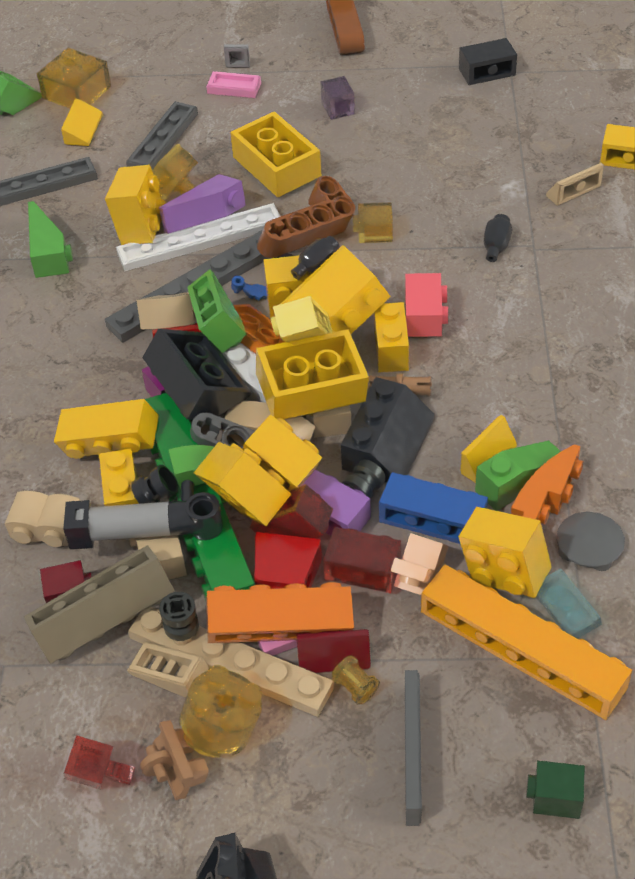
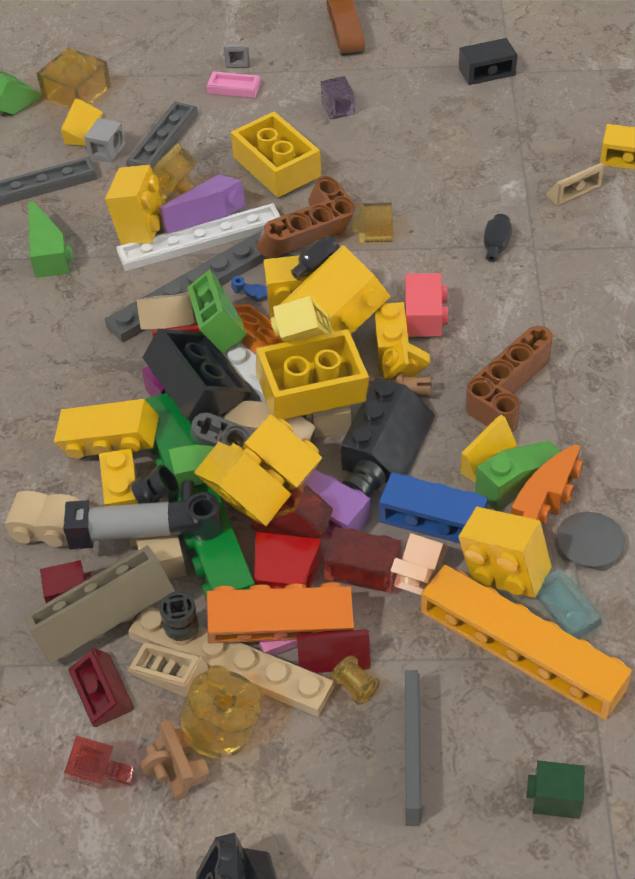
none -> dark red slope [68,648,134,727]
none -> light grey brick [84,118,125,162]
none -> yellow bracket [382,339,431,380]
none -> dark orange beam [465,326,553,432]

